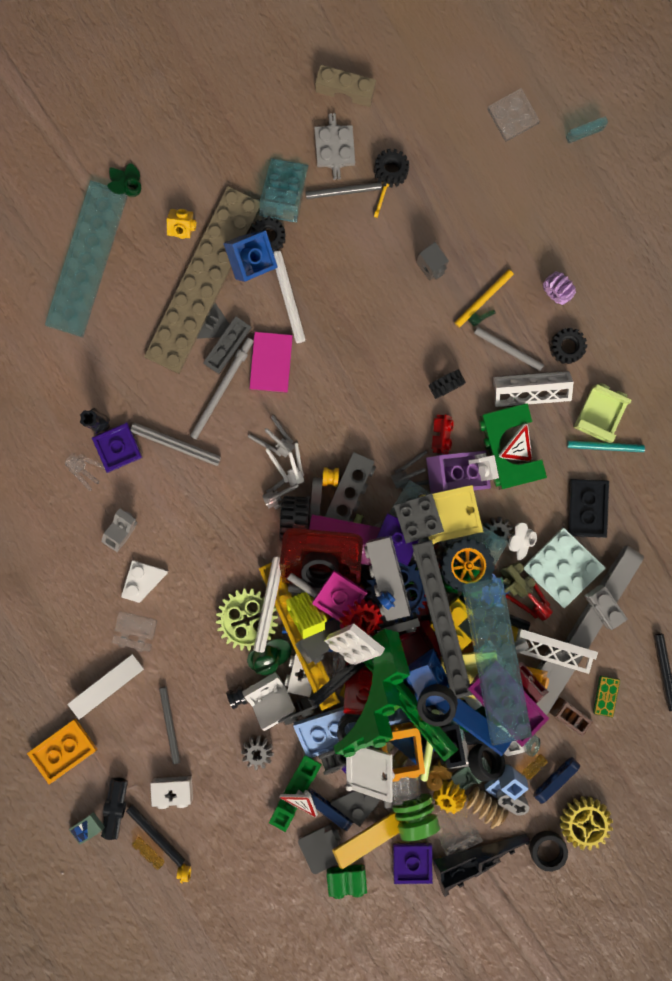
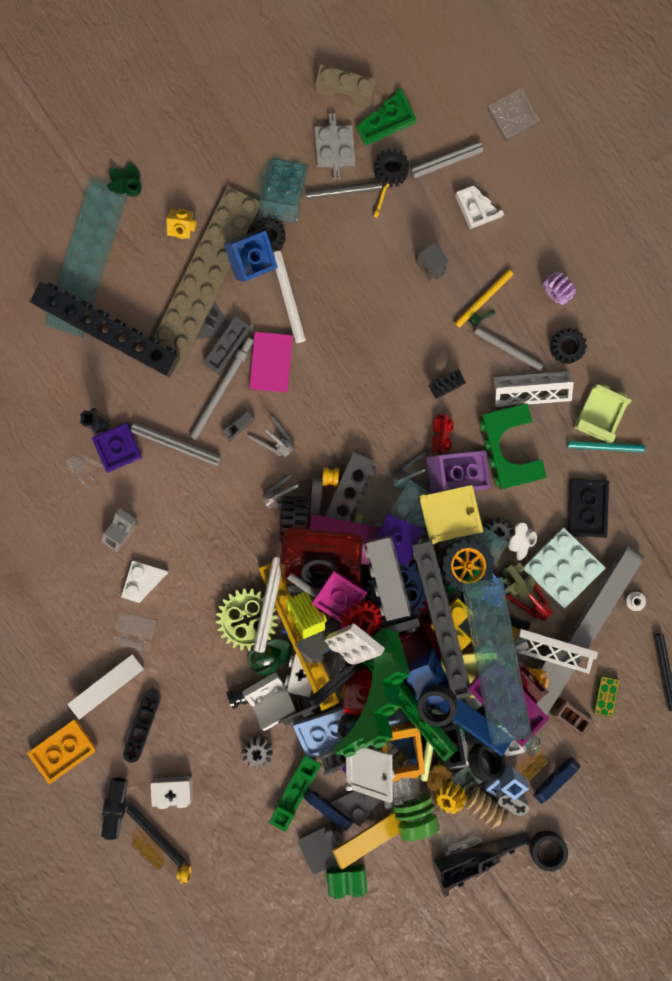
sand green slope [68,812,105,844] -> none
dark grey bar [159,687,180,764] -> none
white plant [266,442,304,486] -> none
white piece [280,790,318,817] -> none
blue plate [377,591,396,610] -> none
dark purple plate [393,843,433,884] -> none
dark grey hinge [394,494,444,543] -> none
white bracket [468,453,499,481] -> none
piece [499,424,532,462] -> none
light yellow gear [560,796,613,850] -> none
clear light blue tile [566,116,608,143] -> none
light grey brick [584,585,627,630] -> none
none -> black brick [29,281,180,378]
none -> black beam [123,689,161,763]
none -> dark grey bar [221,410,255,442]
none -> green wing [357,88,417,146]
none -> light grey axle [411,141,484,178]
none -> white wing [455,186,504,229]
none -> white plate [626,592,646,611]

